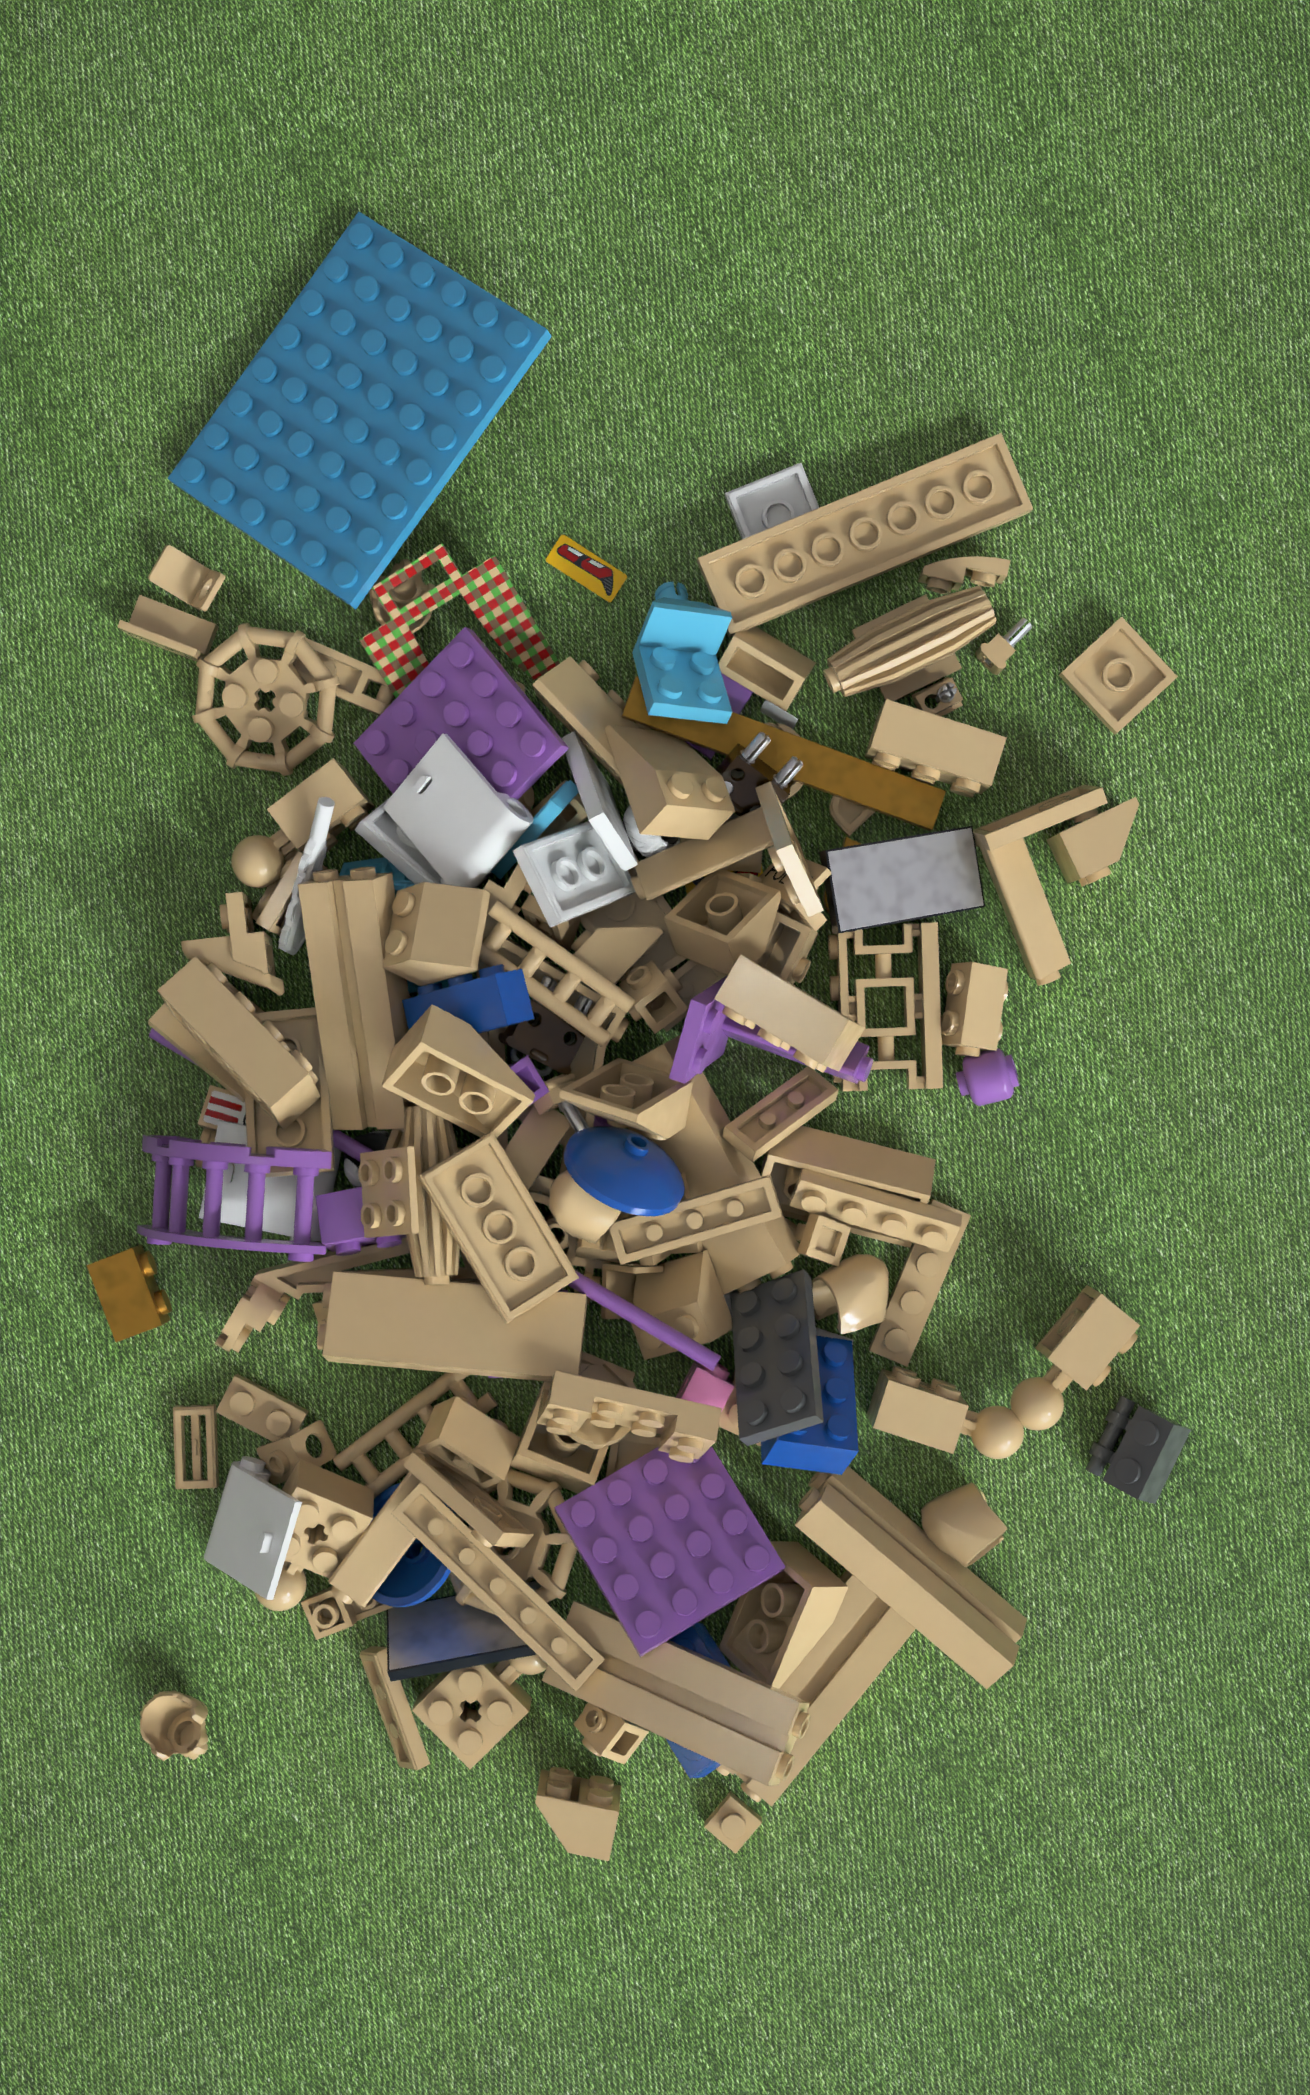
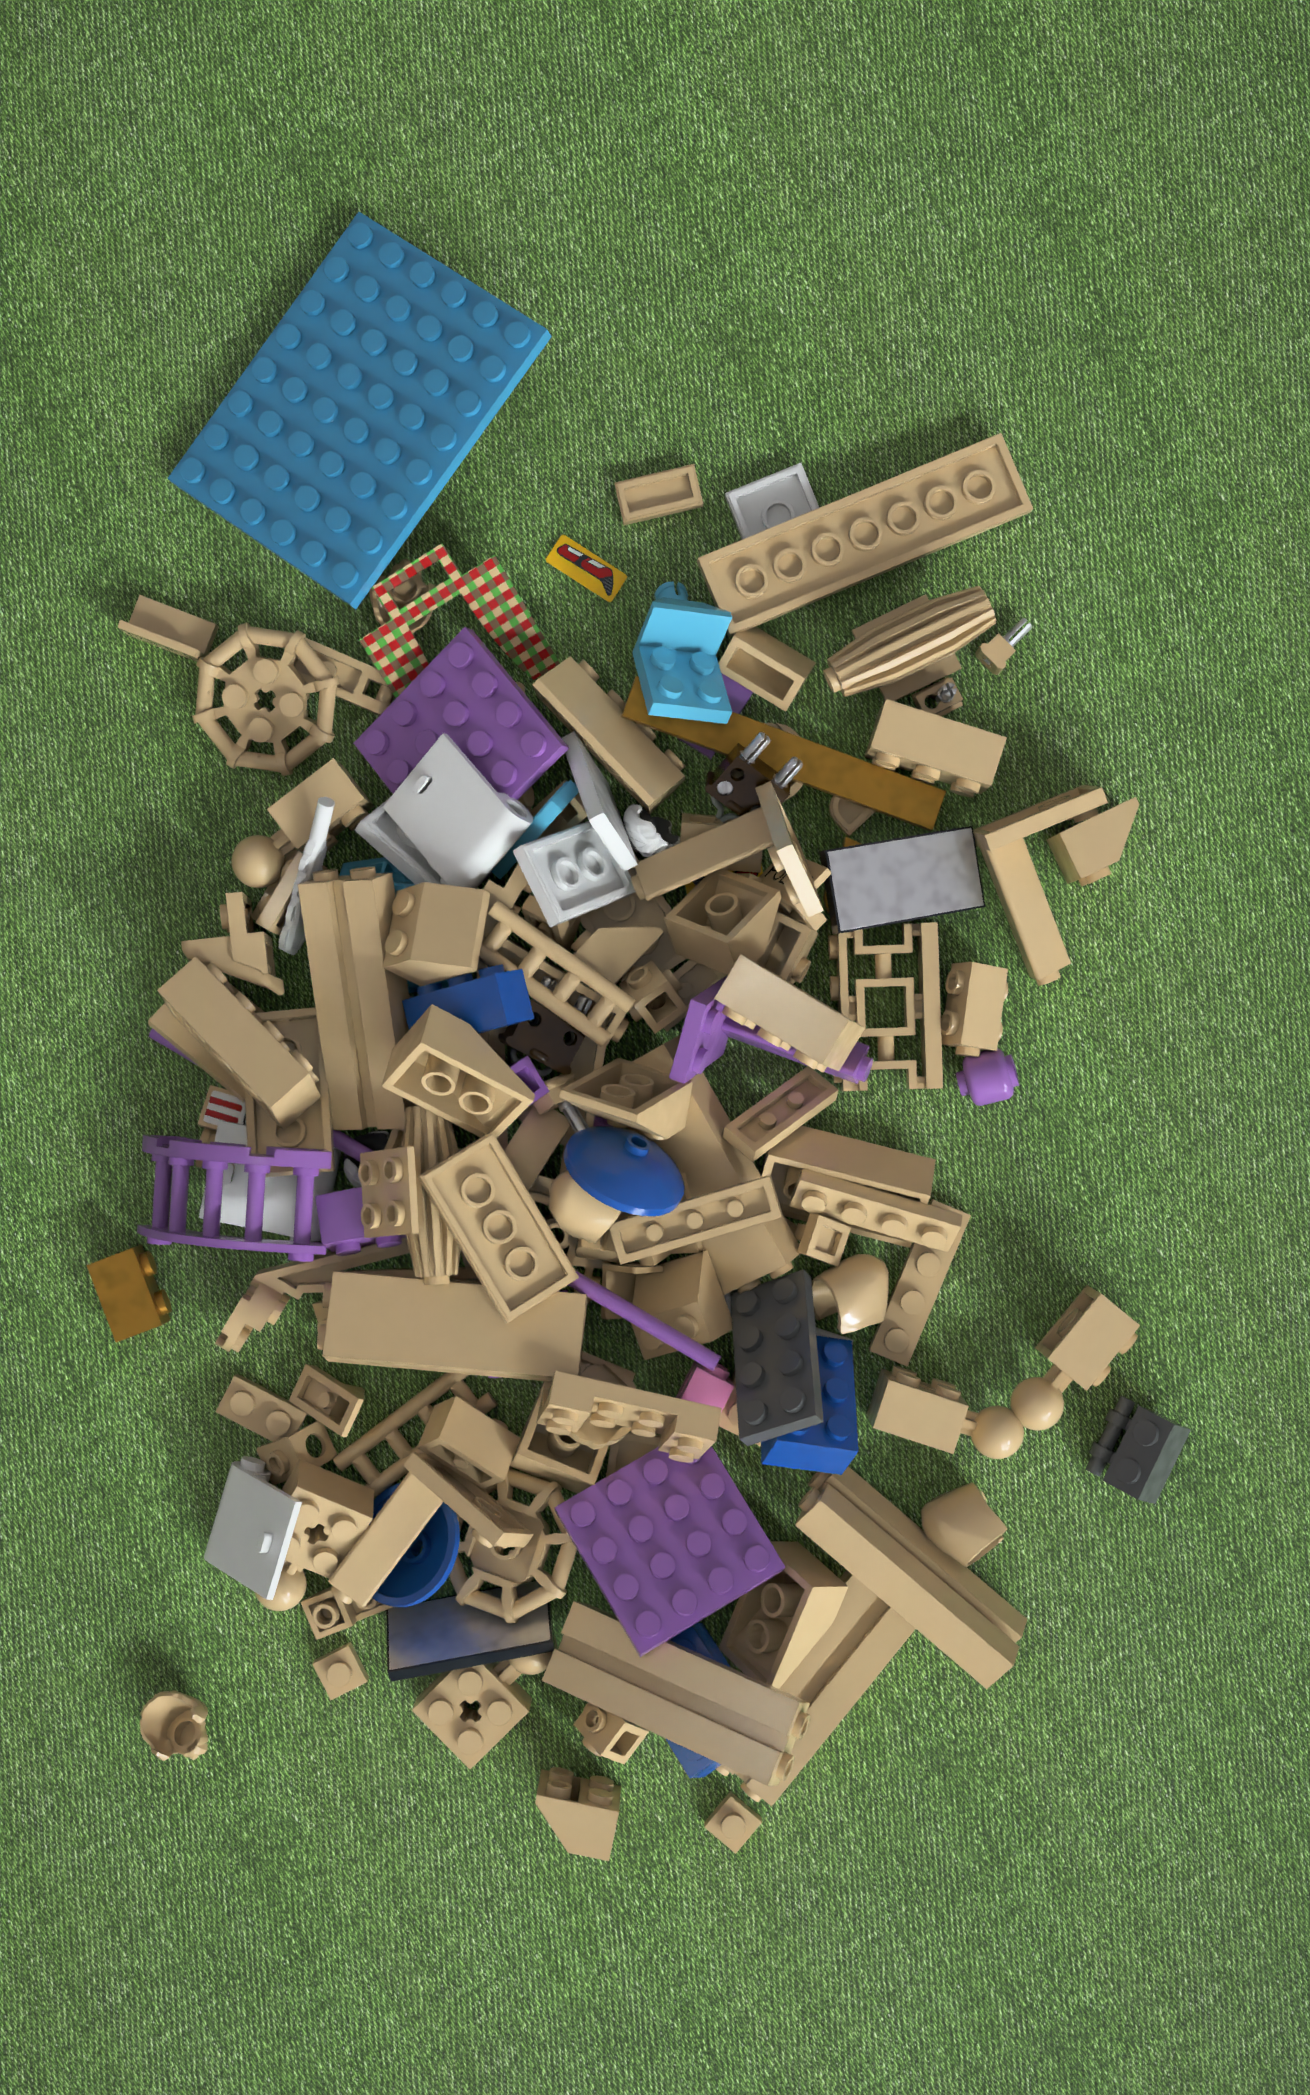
tan bracket [148,545,226,612] -> none
tan tile [173,1404,219,1489] -> none
tan tile [360,1646,430,1770] -> none
tan plate [391,1482,605,1691] -> none
tan slope [604,725,735,840] -> none
white sticker [760,700,798,729] -> none
tan slope [918,556,1011,594] -> none
tan plate [1059,617,1178,735] -> none
none -> tan slope [289,1364,365,1438]
none -> tan plate [312,1642,369,1700]
none -> tan tile [614,464,703,525]

